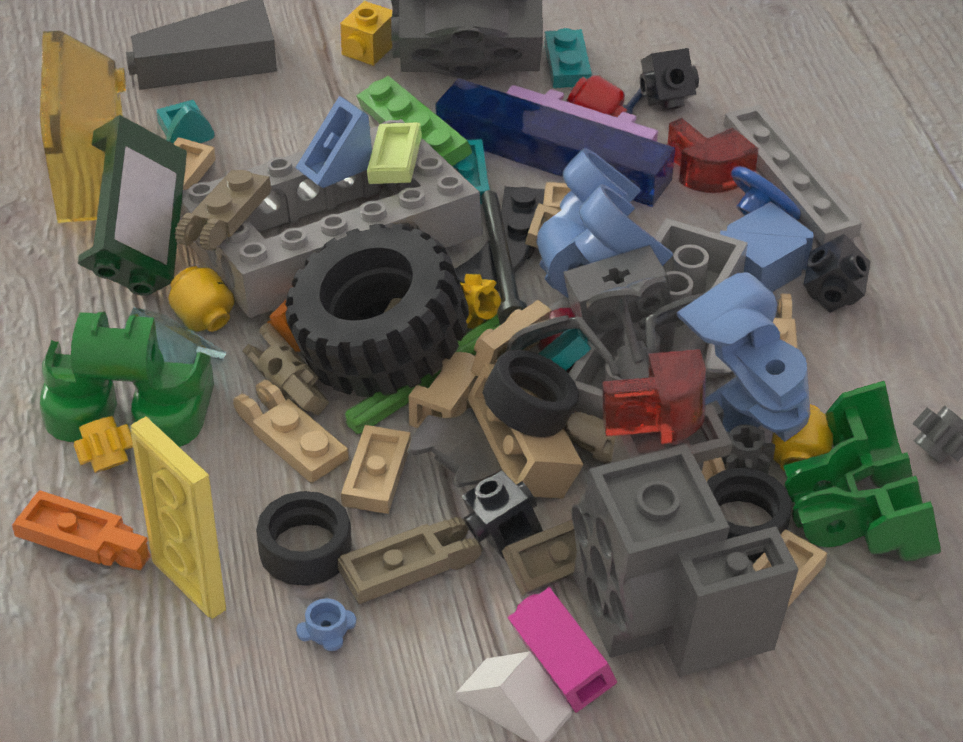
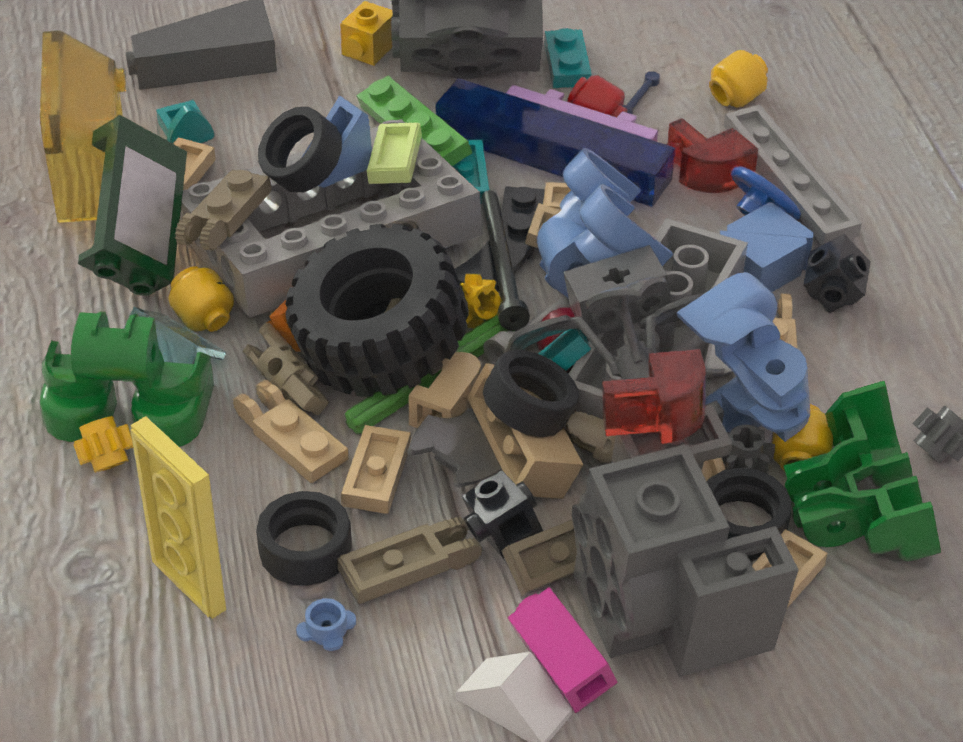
orange hinge [12,490,151,570] -> none
tan plate [471,300,552,376] -> none
black brick [639,48,699,110] -> none
none -> black tyre [258,106,342,193]
none -> yellow head [709,50,768,108]

